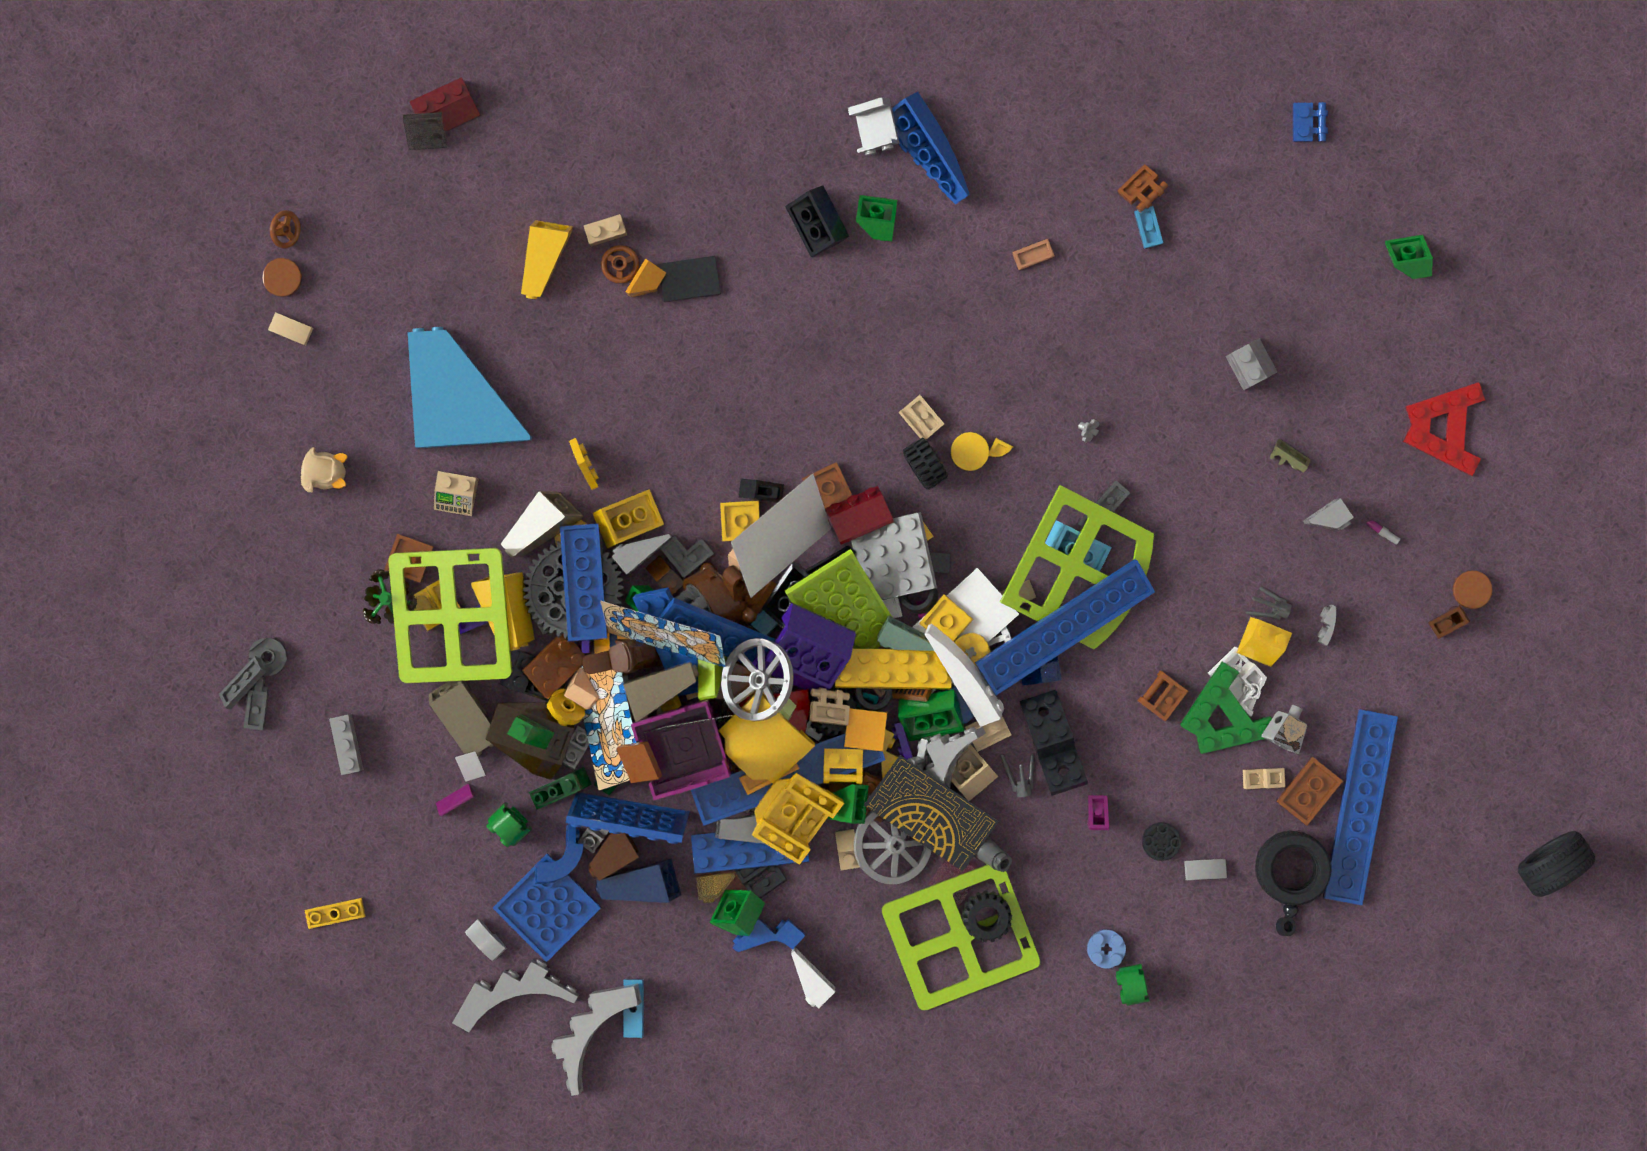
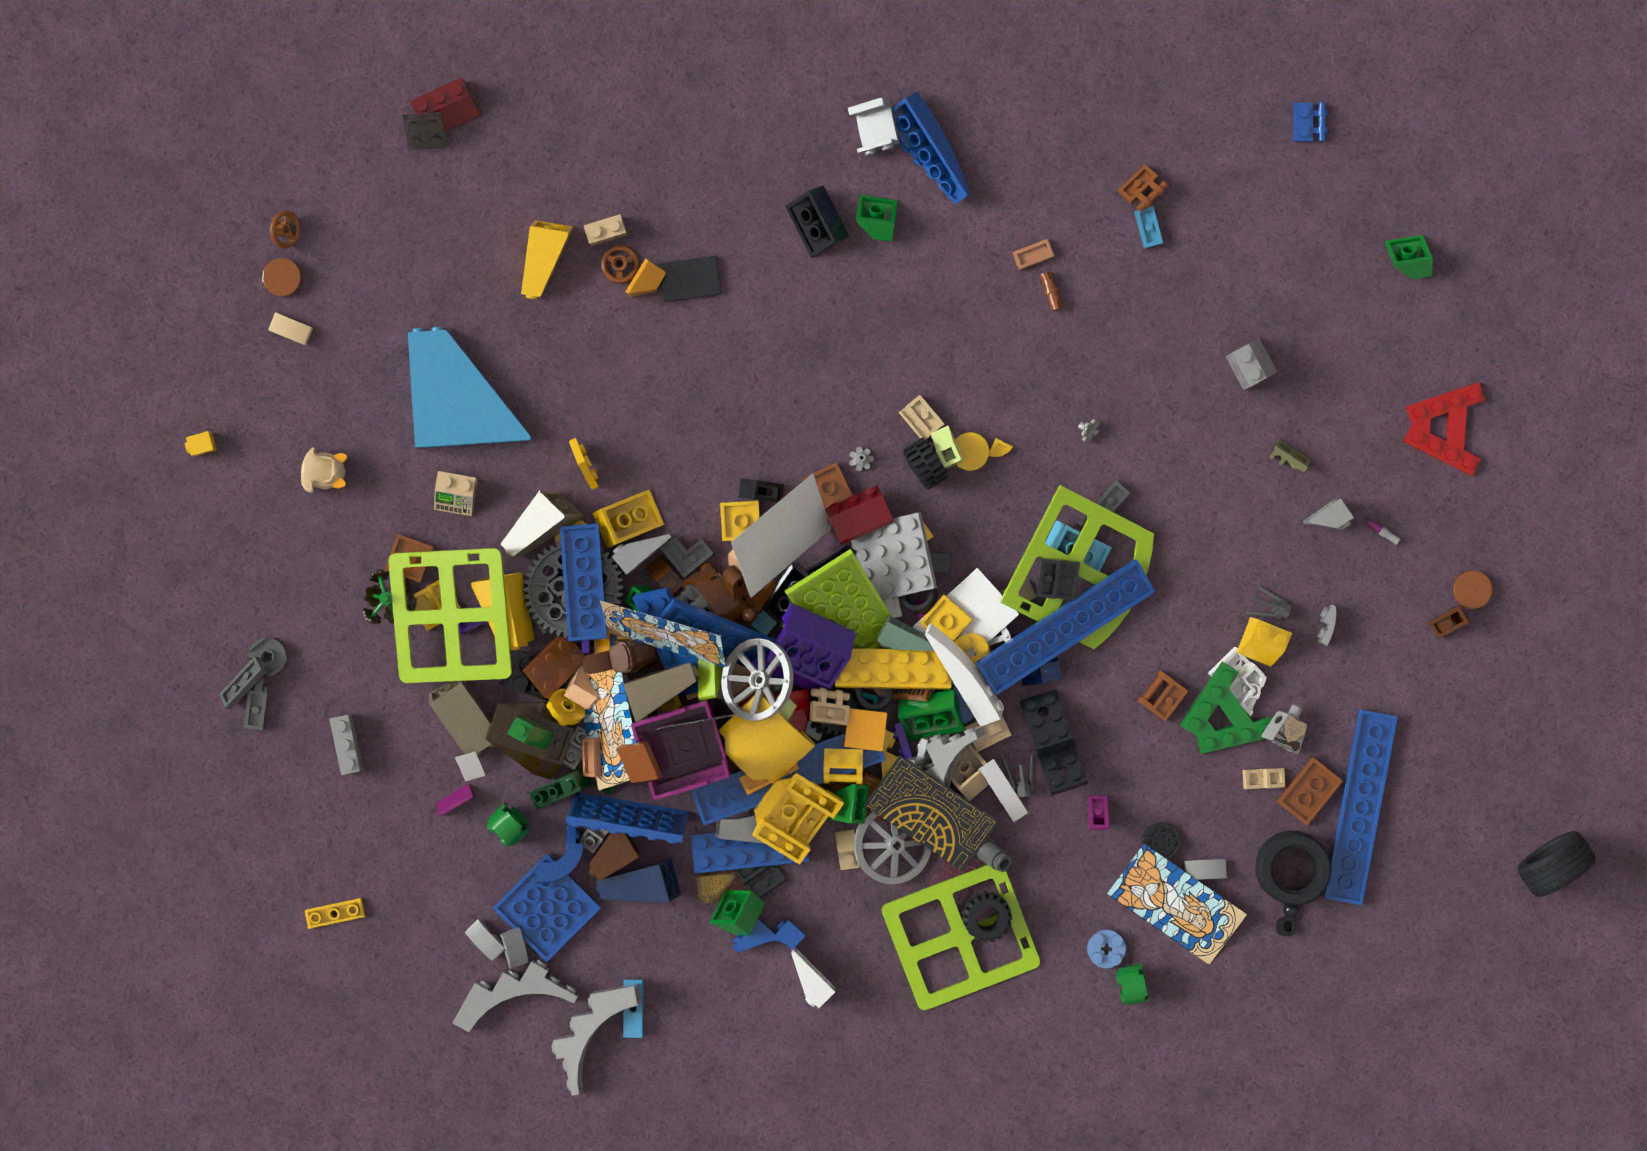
none -> yellow brick [185,431,217,457]
none -> light grey slope [500,927,528,969]
none -> nougat tile [582,738,601,777]
none -> light grey plant [849,447,874,472]
none -> yellowish green slope [931,425,964,468]
none -> white sticker [979,759,1028,822]
none -> black slope [1036,558,1080,601]
none -> dark orange pin [1039,271,1063,312]
none -> sticker [1107,844,1247,964]

